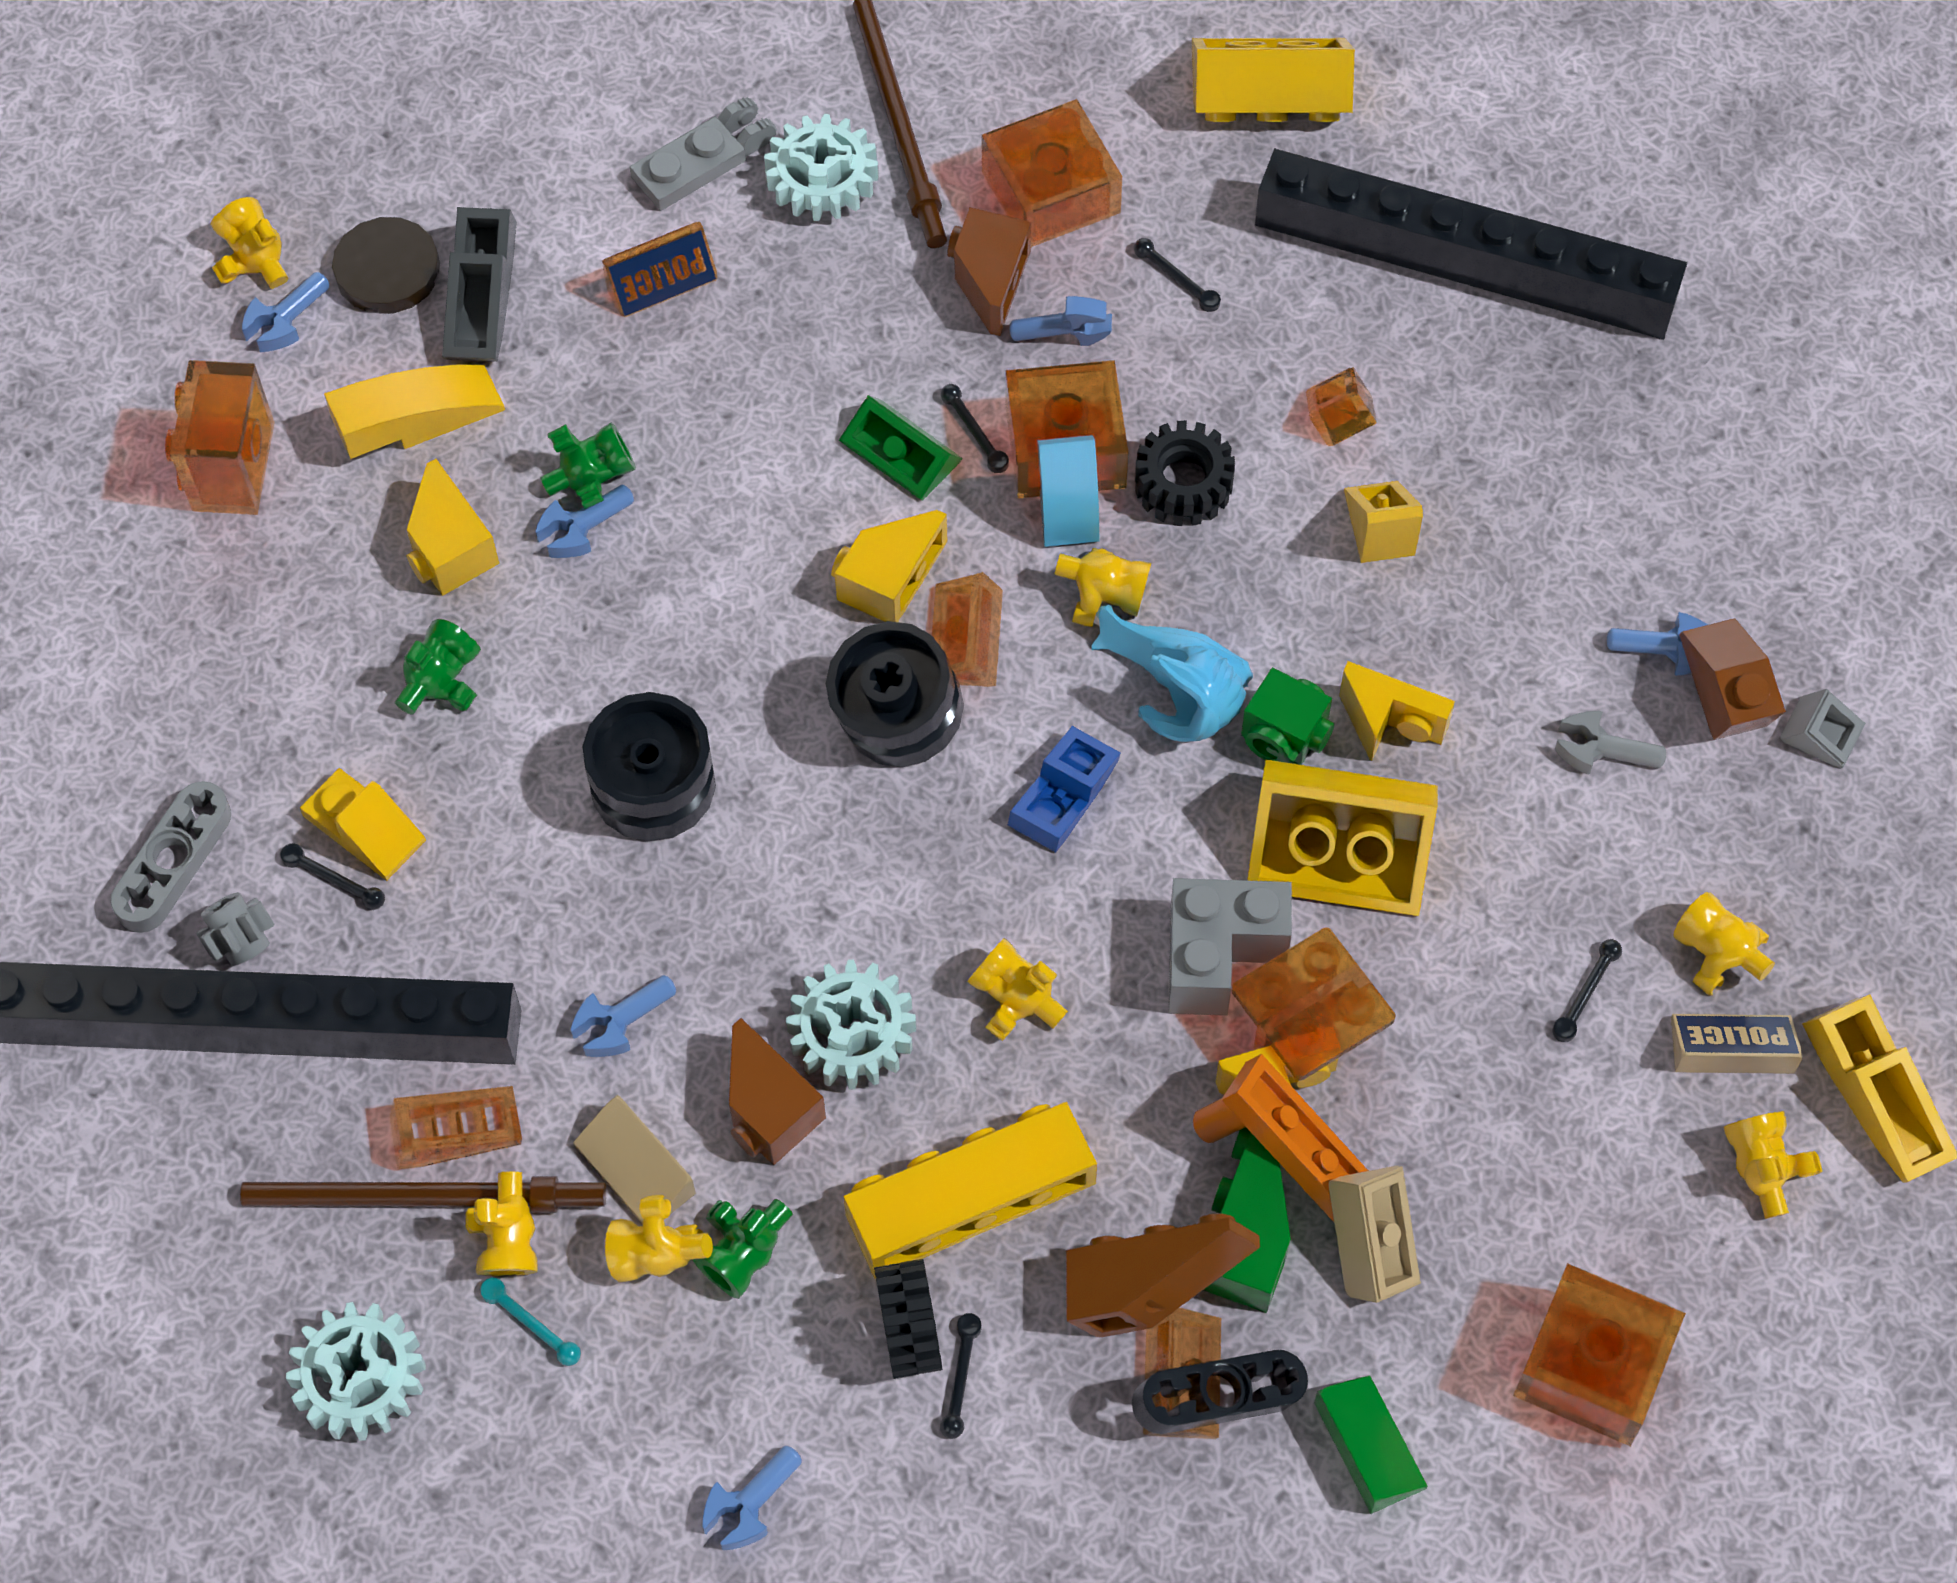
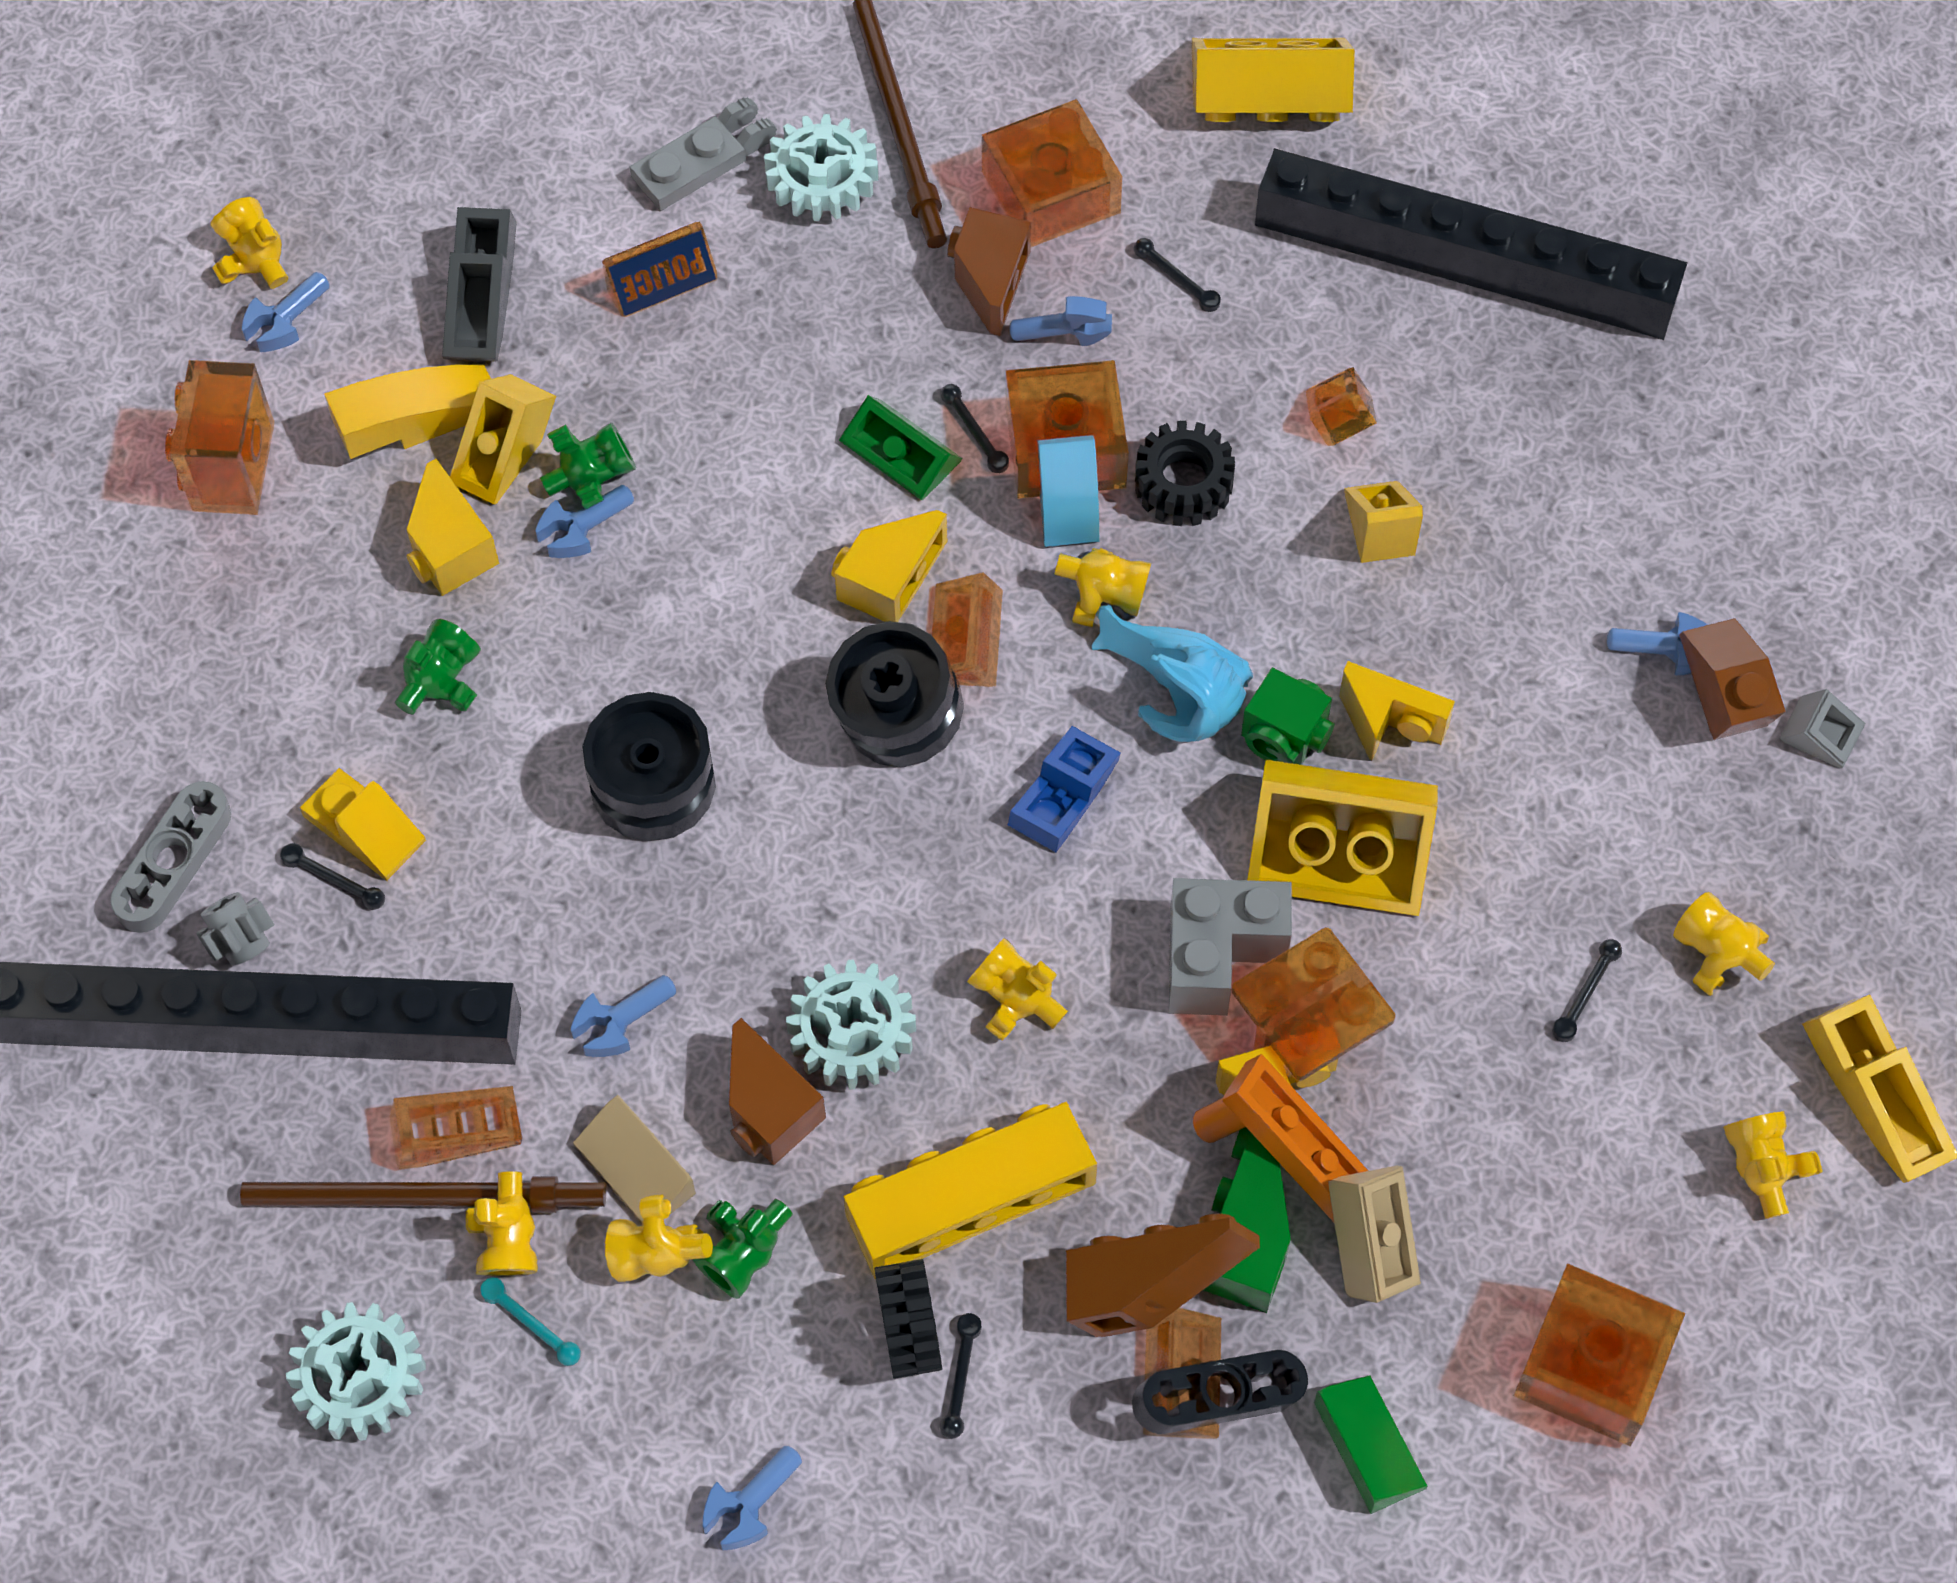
dark brown tile [332,217,440,314] -> none
light grey bar [1555,711,1666,774] -> none
slope [1671,1014,1802,1074] -> none
none -> yellow slope [449,374,556,504]

